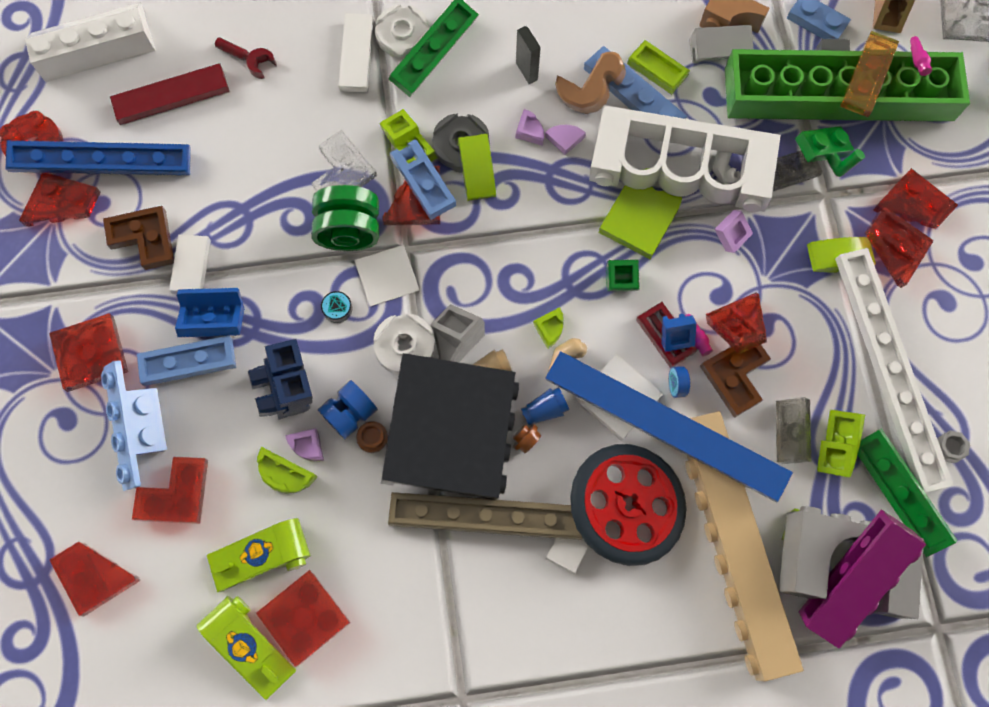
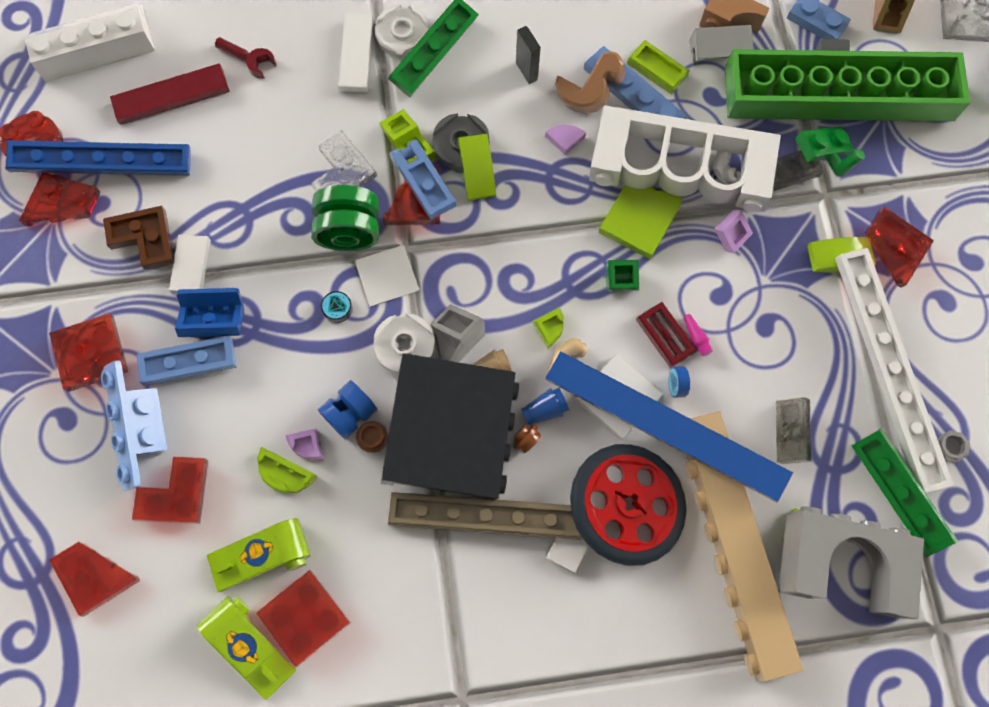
dark blue hips [248,339,313,420] -> none
lavender tile [515,109,544,146] -> none
blue tile [662,313,697,352] -> none
reddish brown plate [700,333,771,418] -> none
clear red wing [706,292,767,354] -> none
magenta brick [798,509,926,649] -> none
lime slope [817,409,865,477] -> none
clear orange tile [840,31,899,117] -> none
clear red wing [873,168,958,229] -> none
dark pink piece [910,36,932,76] -> none

